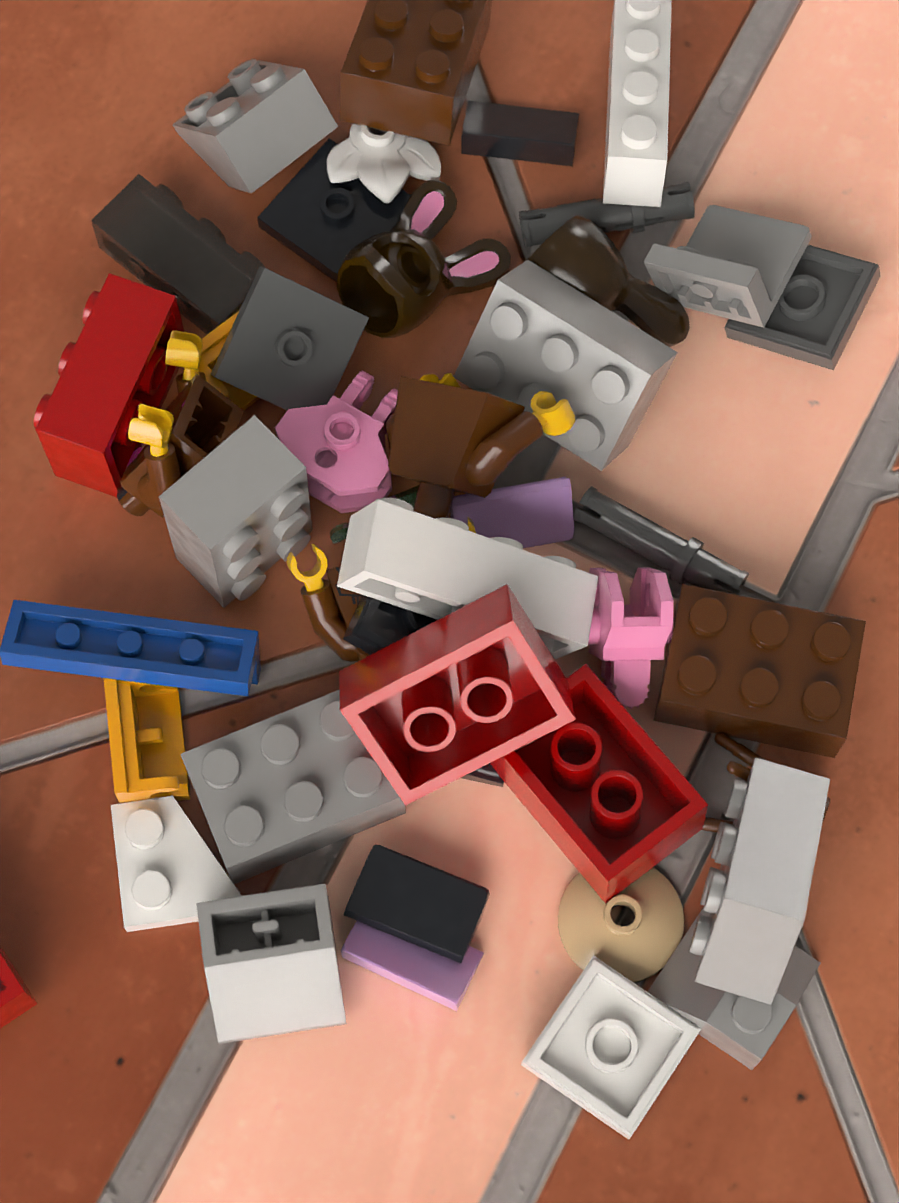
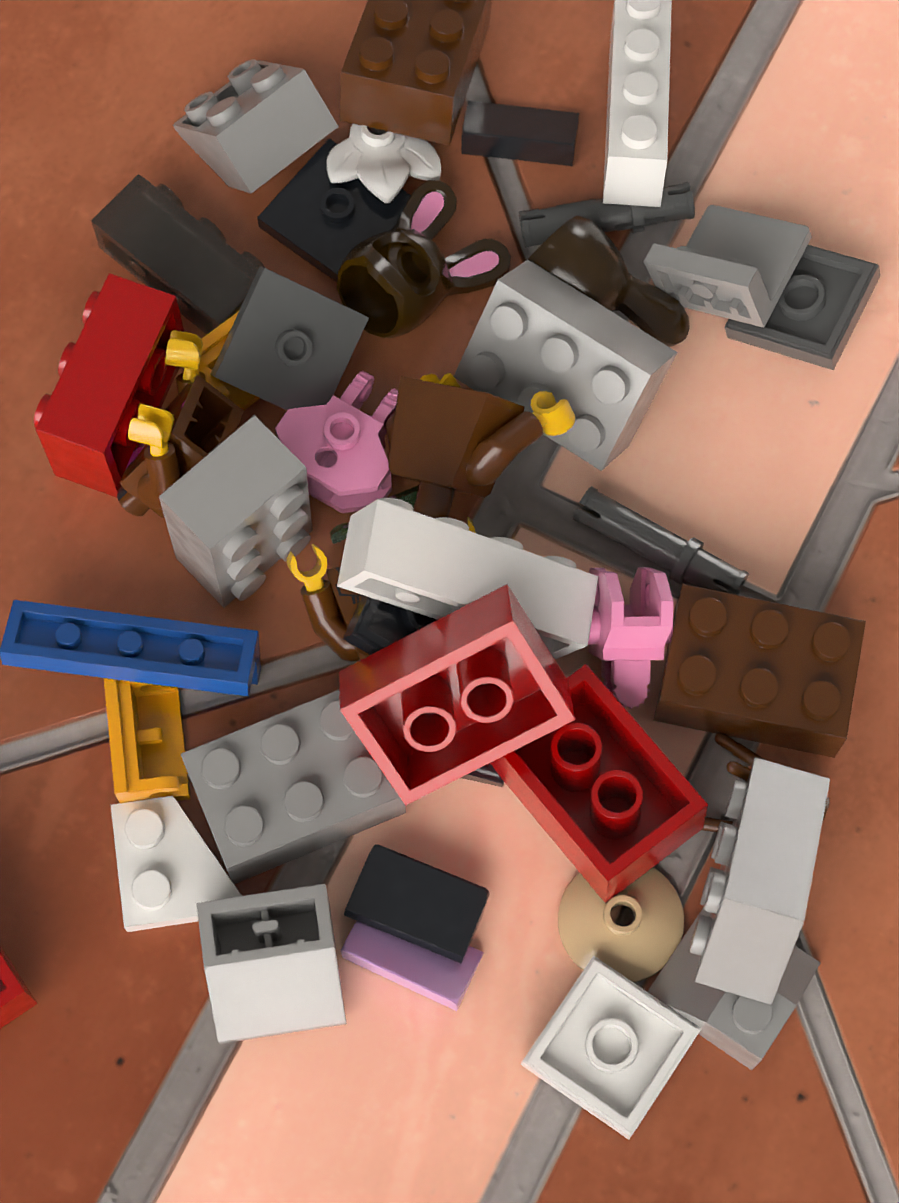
lavender slope [450,476,574,548] -> none

